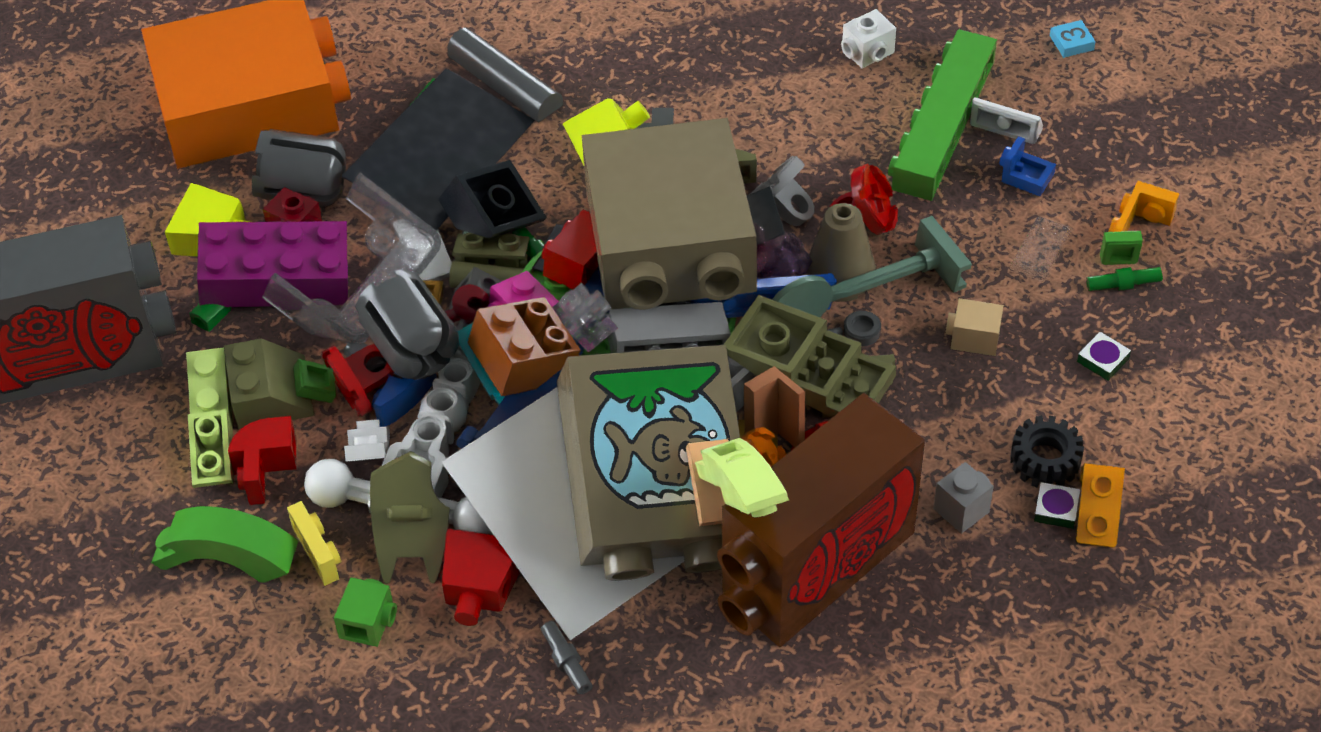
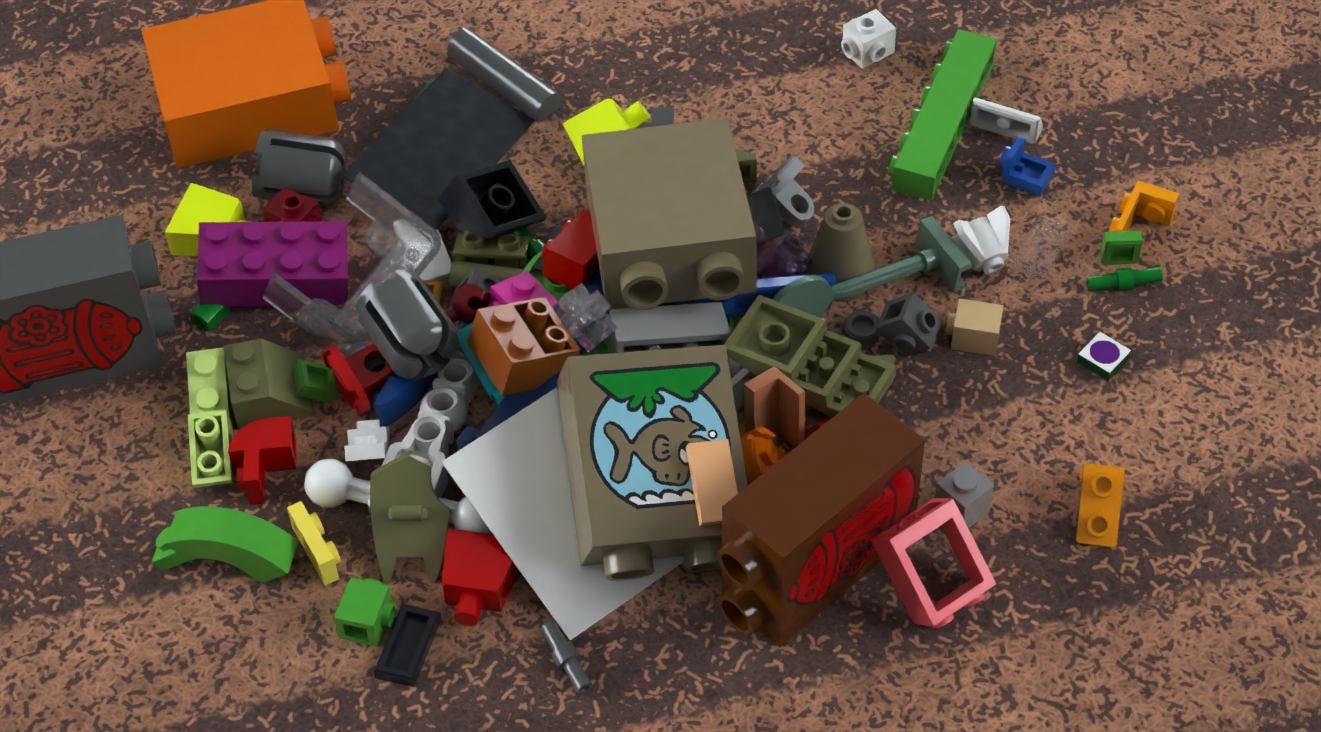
yellowish green slope [695,438,789,517] -> none
red tile [829,164,898,235] -> none
black tyre [1010,415,1084,488] -> none
tile [1034,482,1080,529] -> none
medium azure tile [1050,20,1096,58] -> none
none -> black tile [374,604,441,687]
none -> coral window [870,498,996,628]
none -> dark grey brick [875,292,942,357]
none -> white brick [951,206,1010,274]

